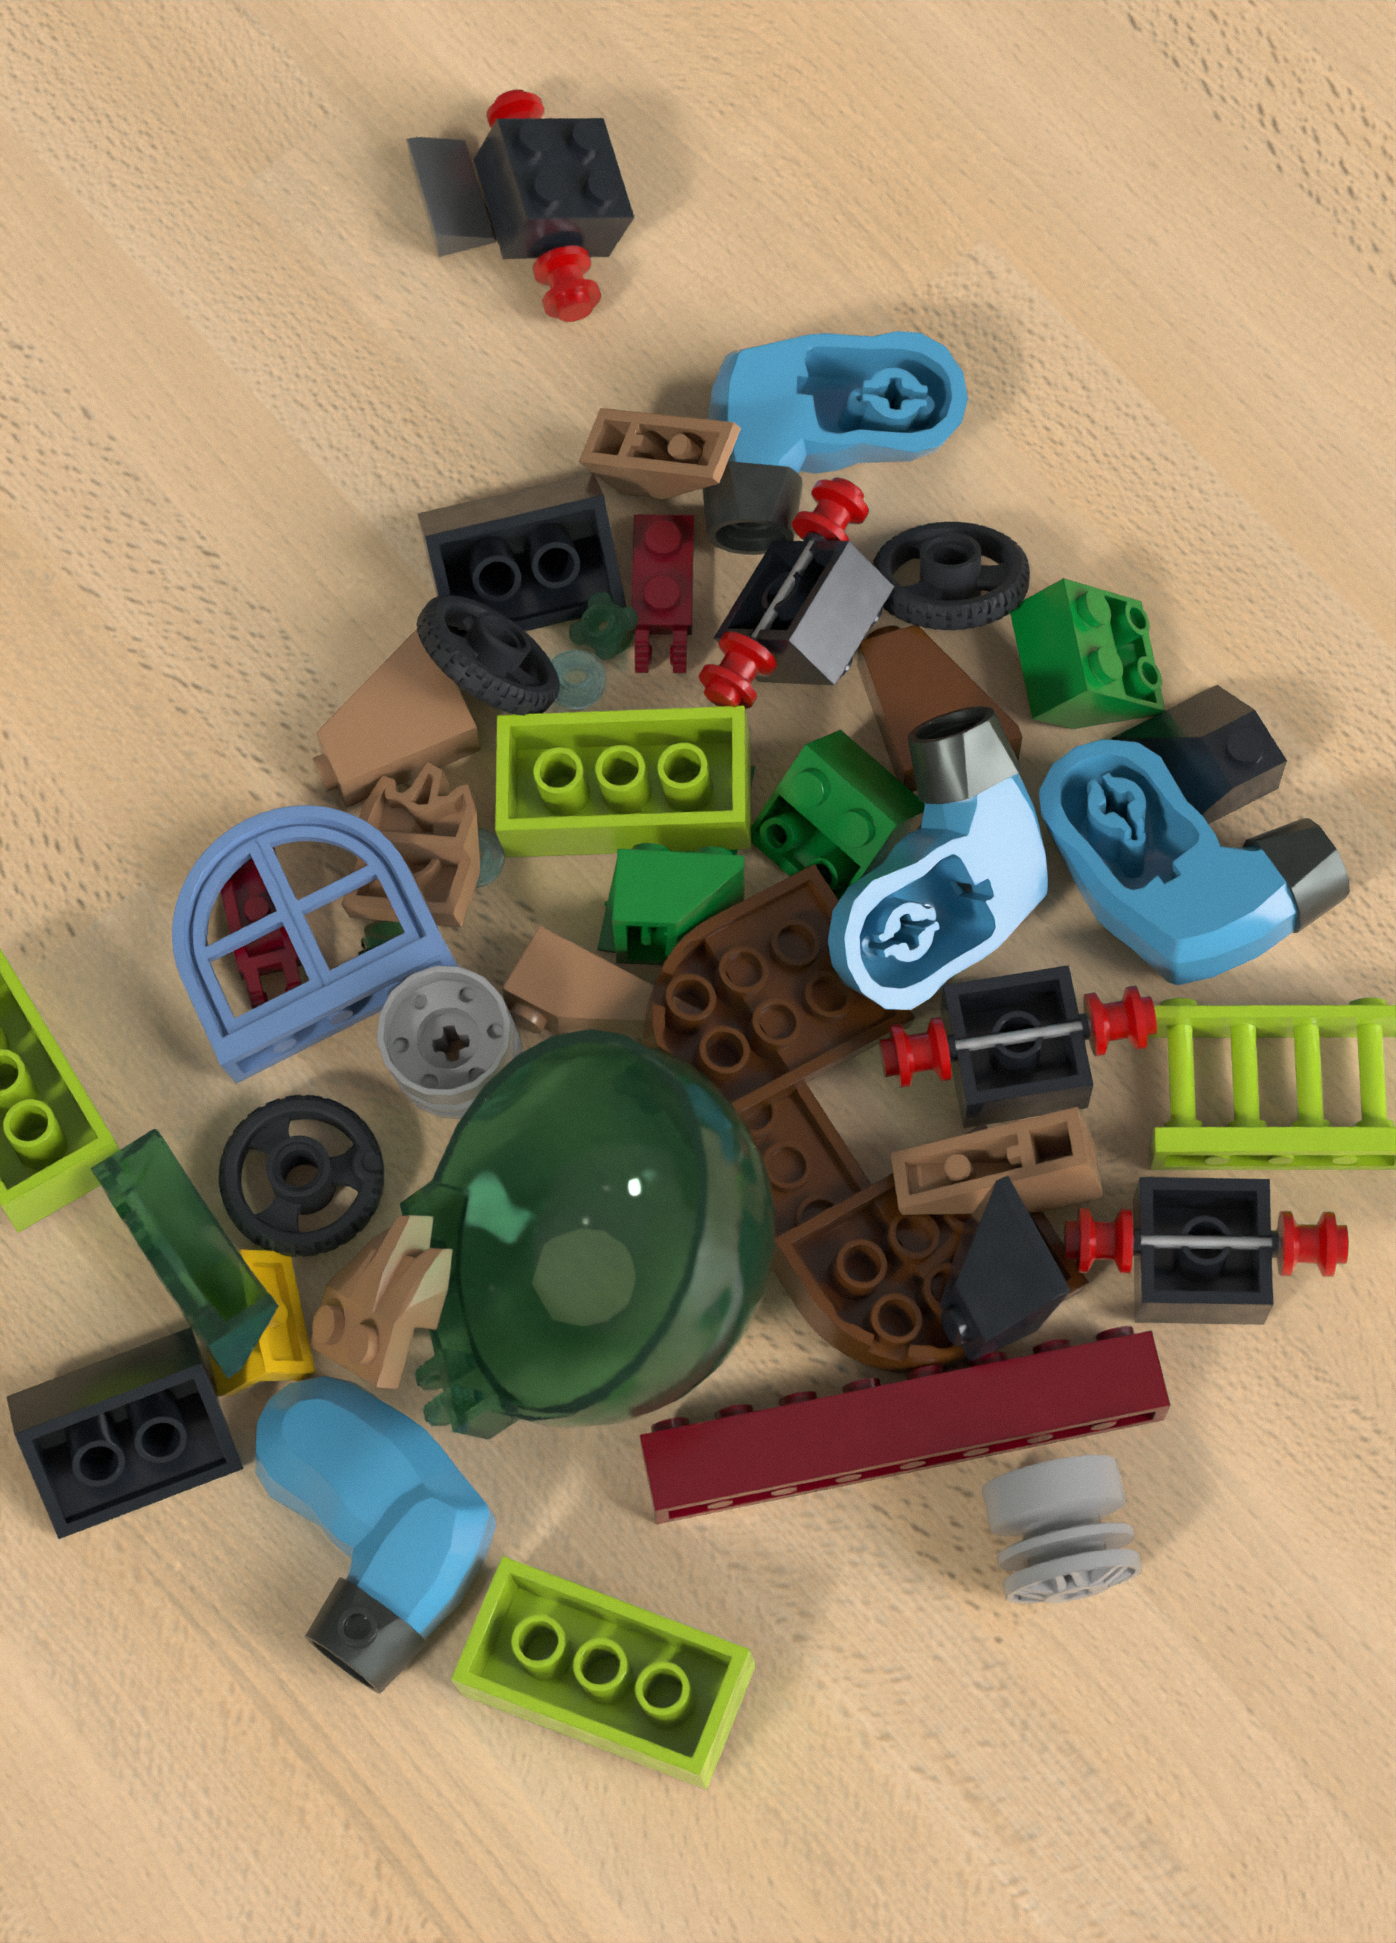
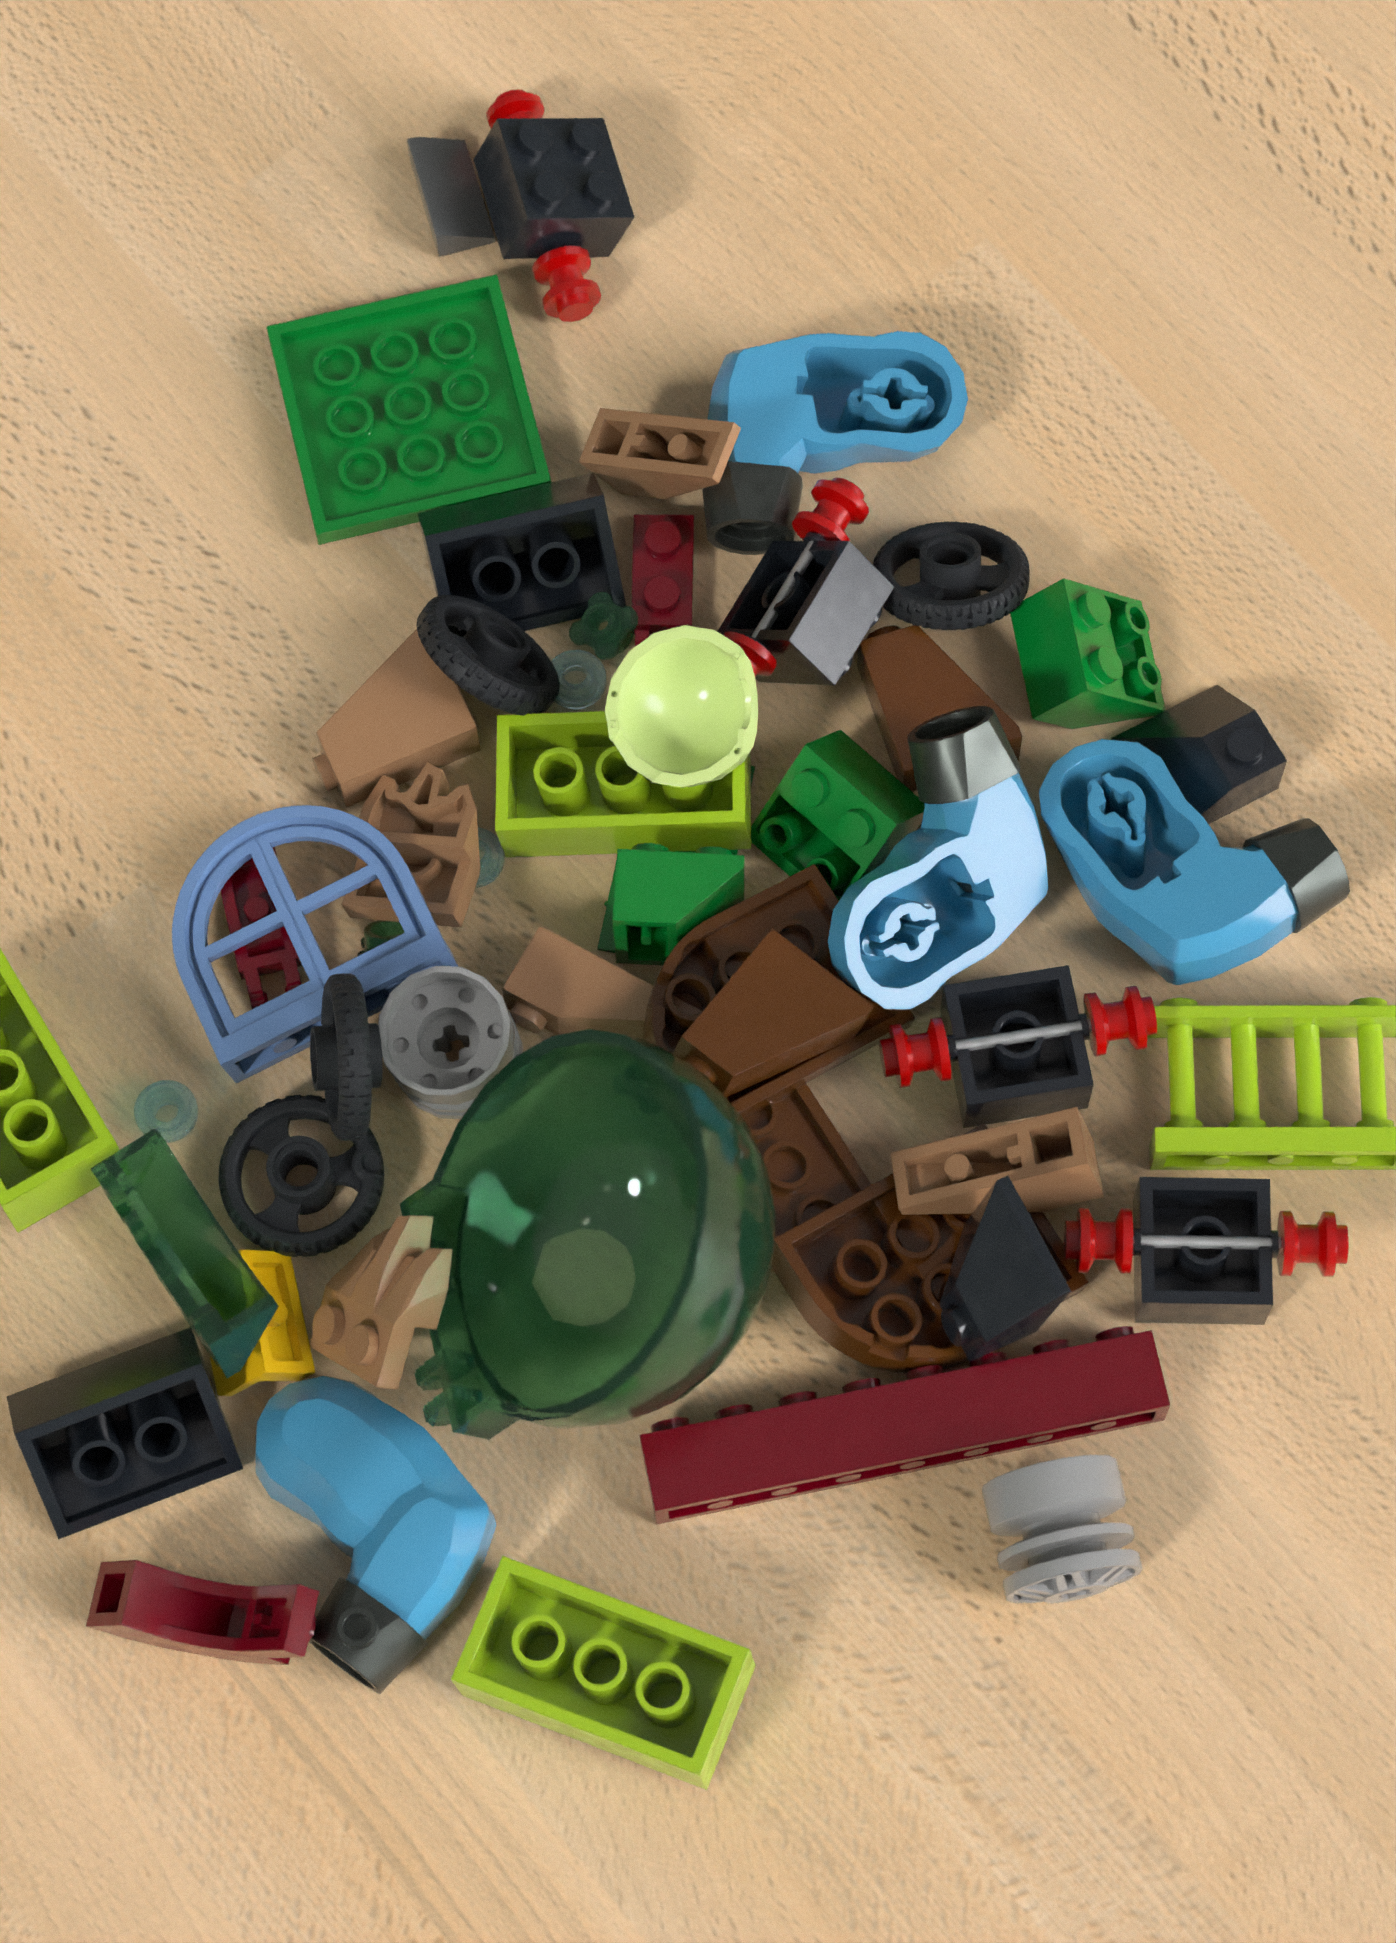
none -> dark red arch [86,1560,319,1665]
none -> clear light blue plate [134,1080,198,1143]
none -> green plate [266,274,551,545]
none -> black wheel [310,973,382,1141]
none -> yellowish green cylinder [605,625,758,787]
none -> reddish brown slope [670,928,874,1099]

